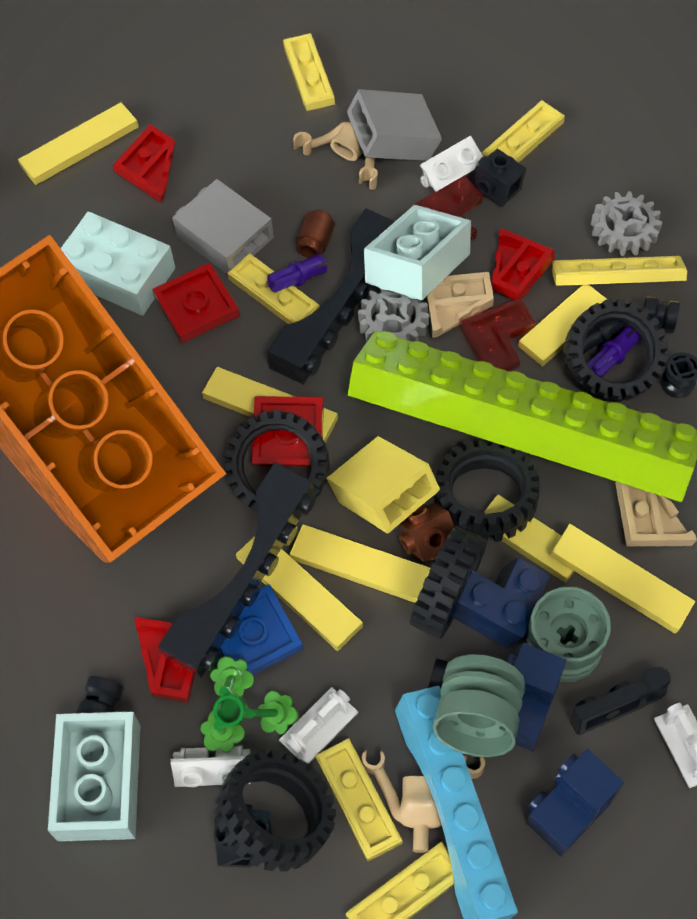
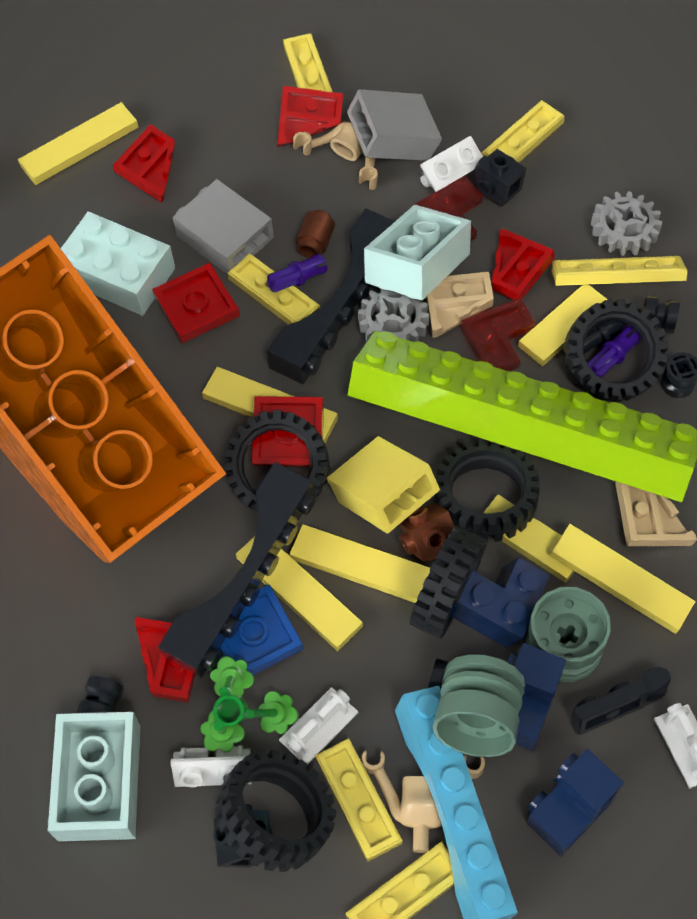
none -> red wing [277,86,343,147]

